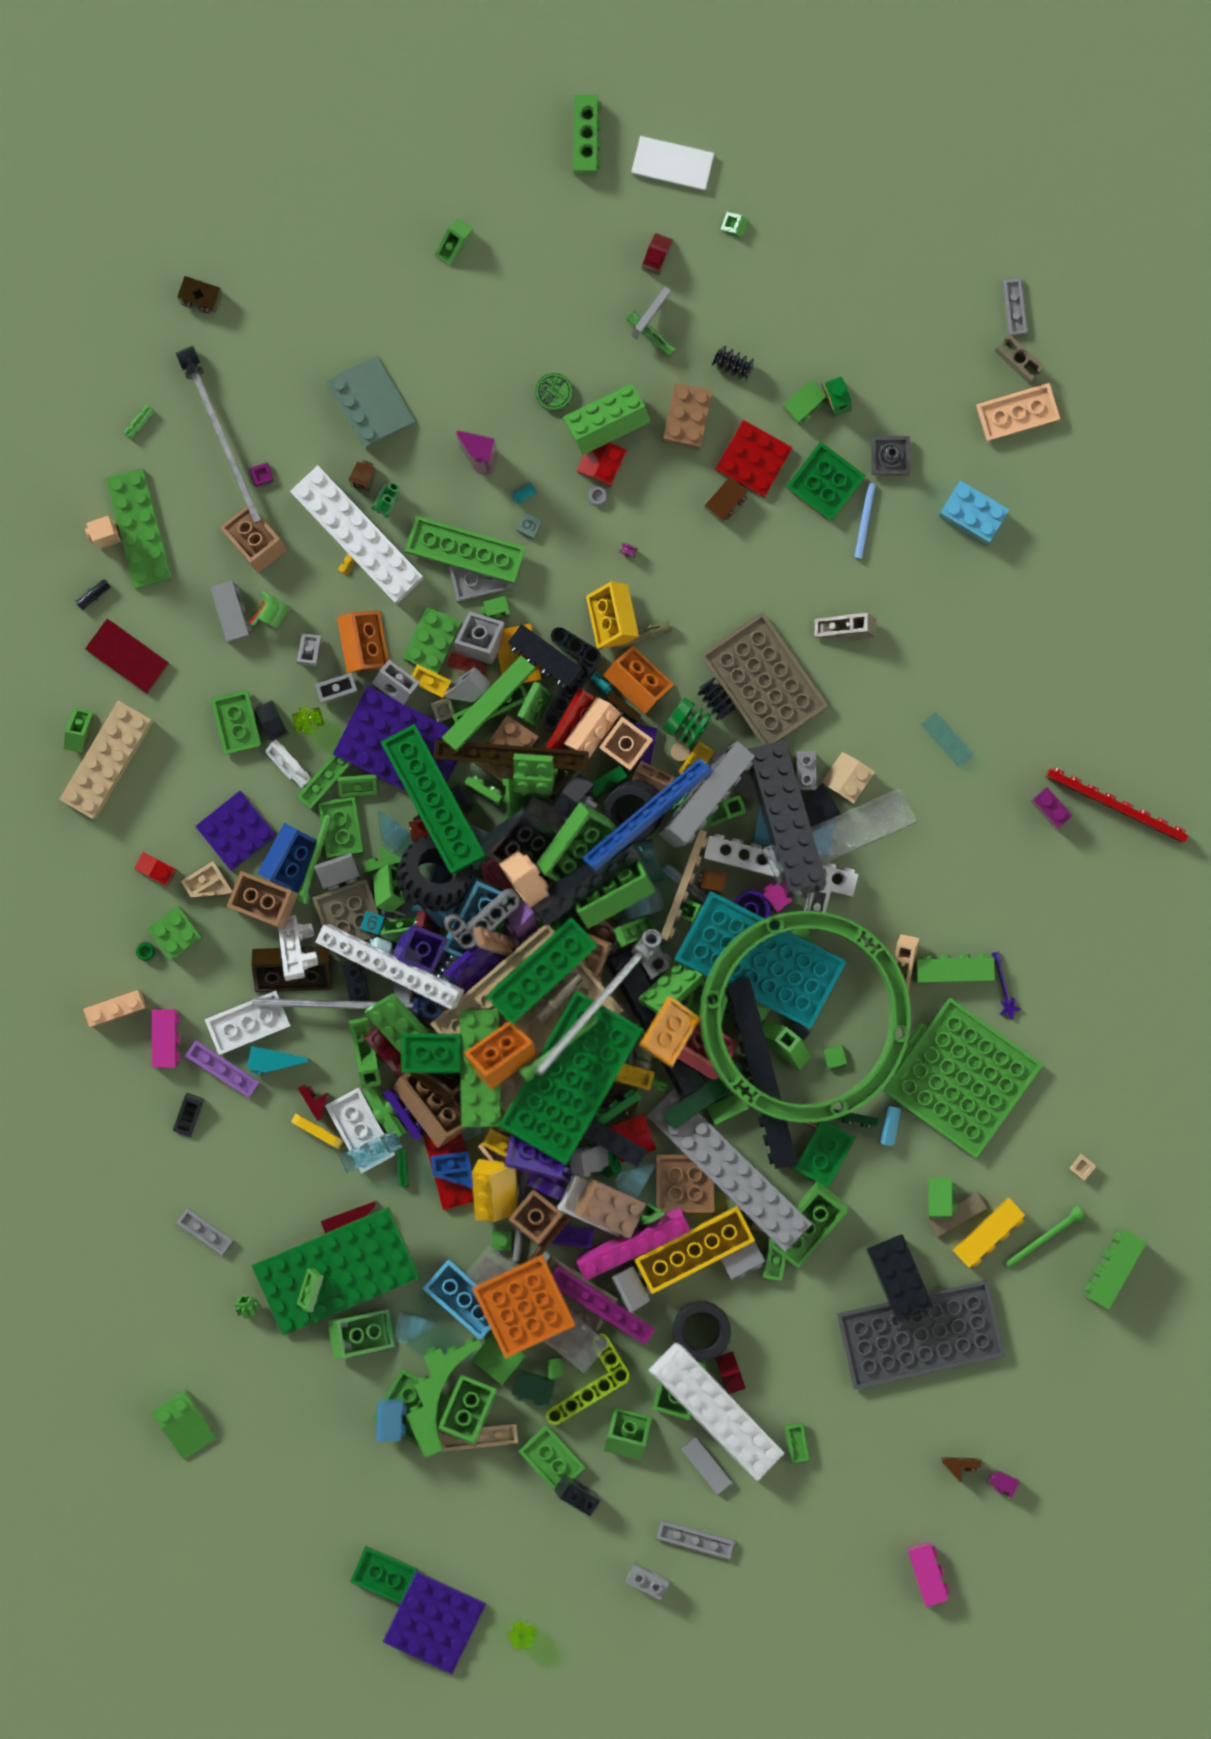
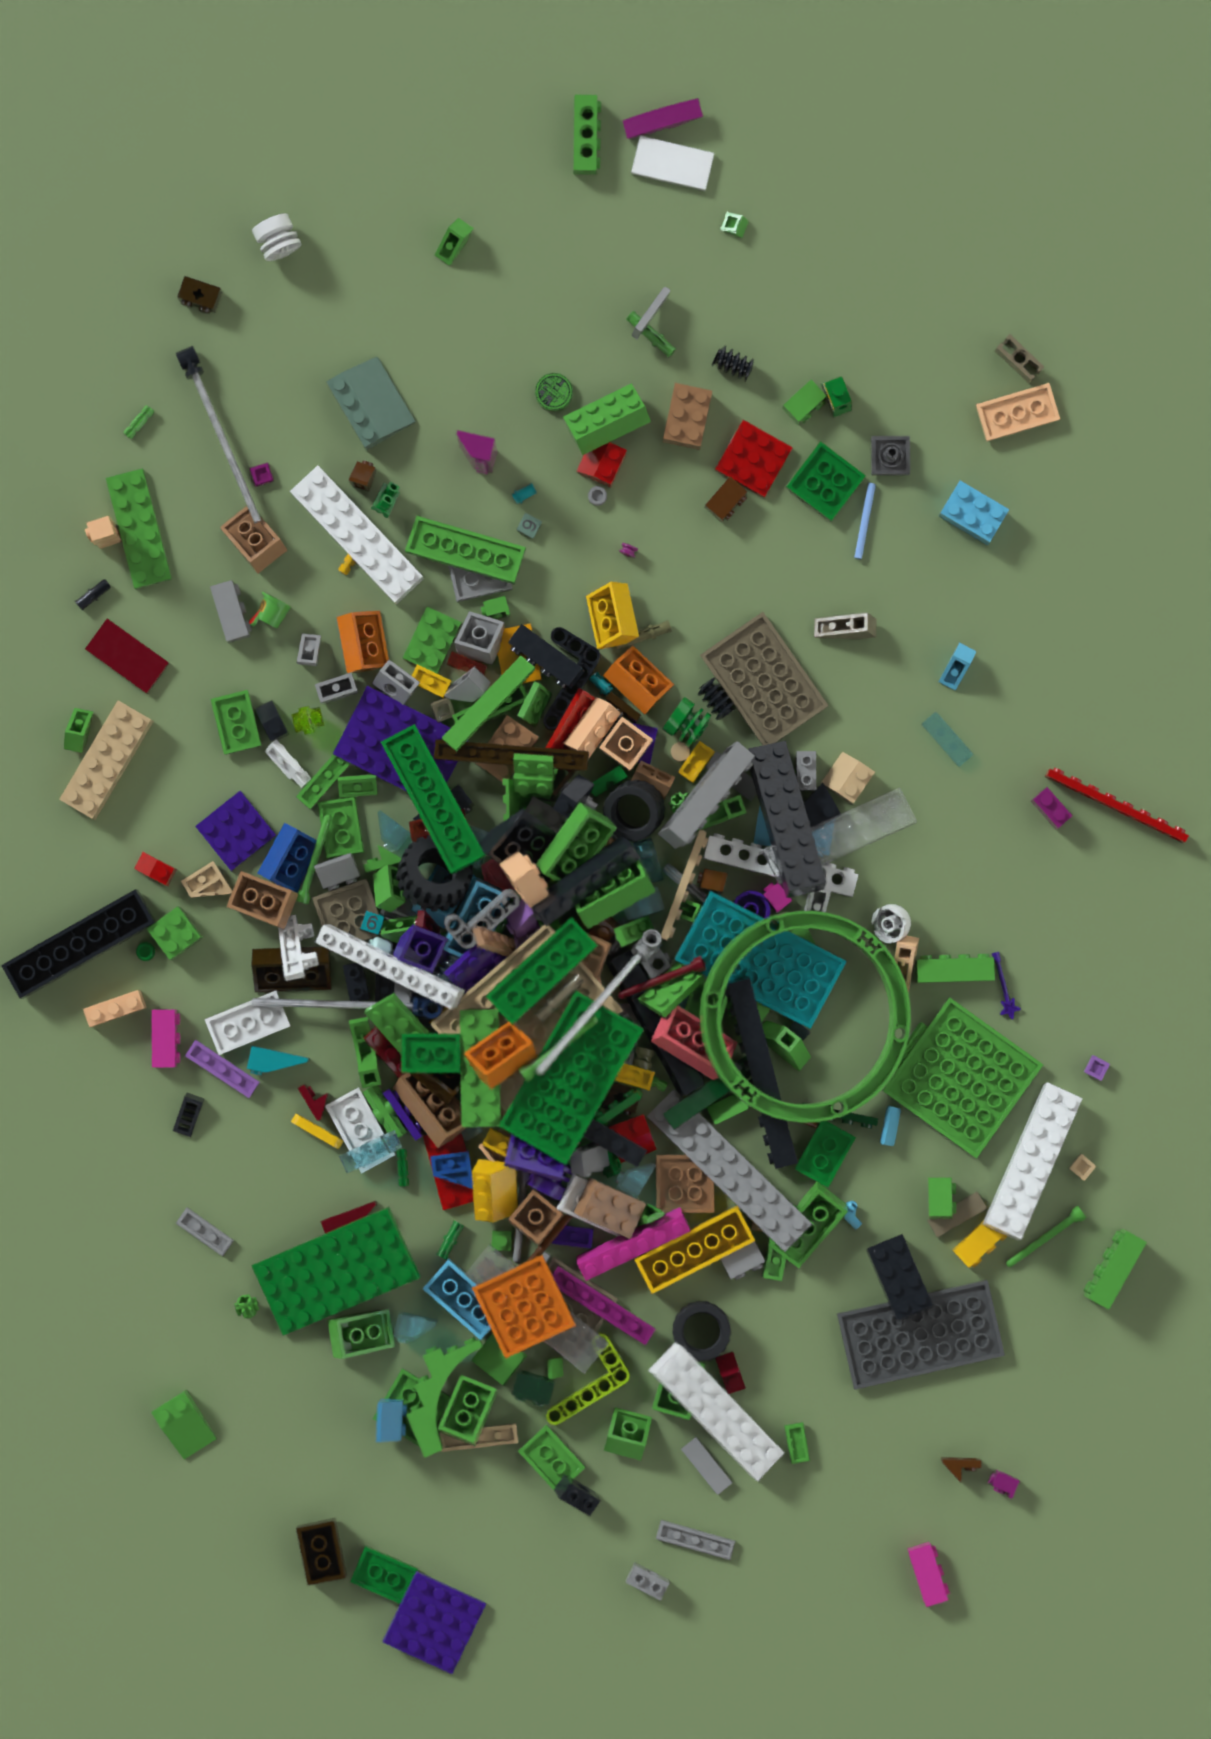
bright green plate [297,1268,324,1312] -> none
bright green plate [465,776,503,806] -> none
clear neon green brick [506,1620,538,1651] -> none
blue plate [583,758,713,872] -> none
light grey slope [612,1265,652,1312] -> none
light orange tile [640,996,700,1067] -> none
dark red slope [642,233,673,275] -> none
bright green tile [823,1045,847,1069] -> none
light grey tile [1002,277,1028,336] -> none
none -> black brick [1,889,156,999]
none -> white wheel [252,213,302,261]
none -> dark brown brick [296,1517,347,1586]
none -> black plate [375,972,395,1002]
none -> green pin [436,1220,464,1260]
none -> dark red piece [618,956,707,999]
none -> magenta slope [622,98,704,140]
none -> medium azure arm [844,1201,862,1230]
none -> white cylinder [871,904,911,943]
none -> medium azure slope [939,643,976,690]
none -> white brick [982,1082,1082,1241]
none -> medium lavender plate [1084,1055,1110,1081]

